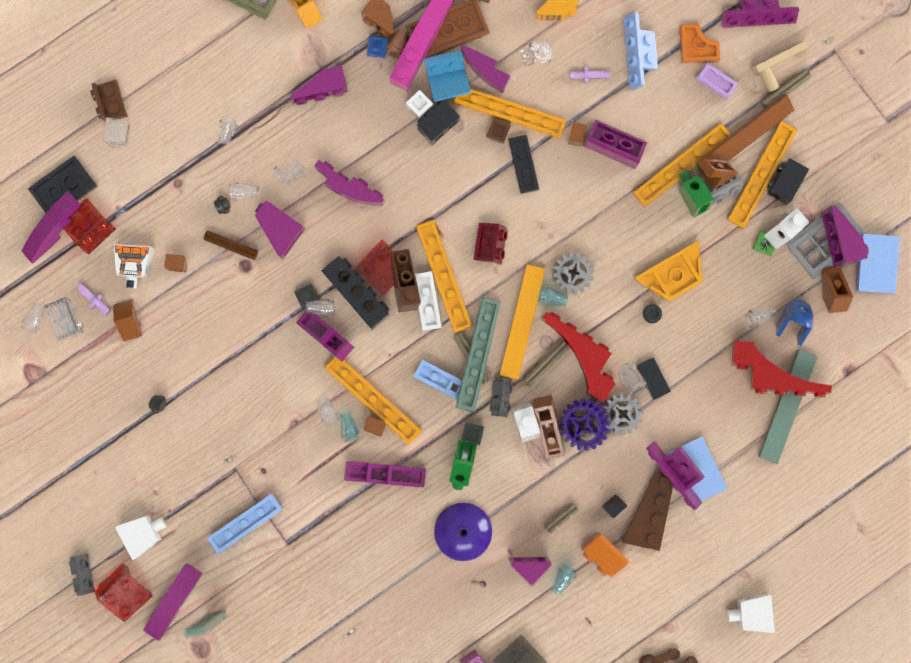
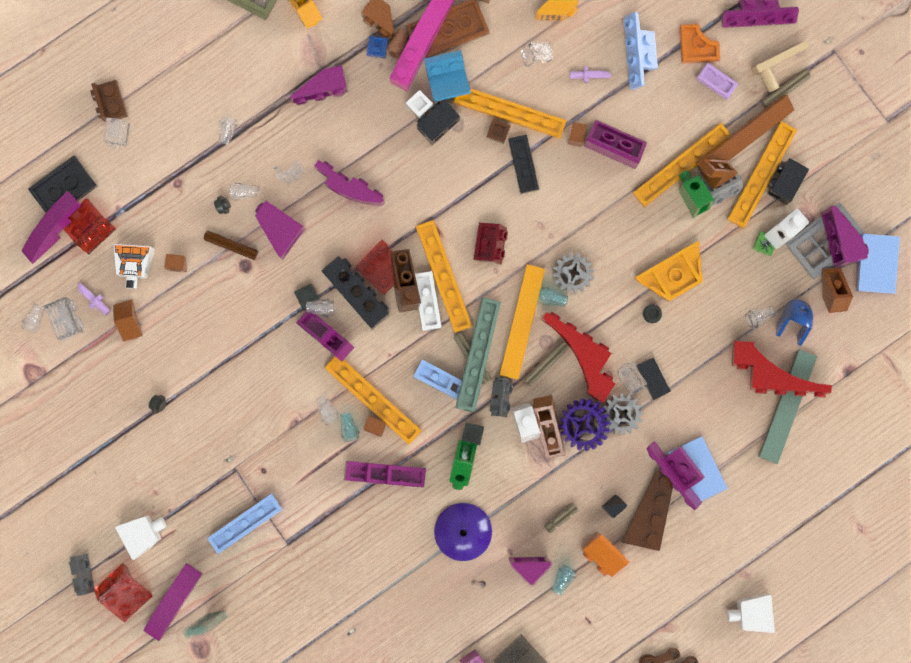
magenta slope [461,44,510,93] -> none

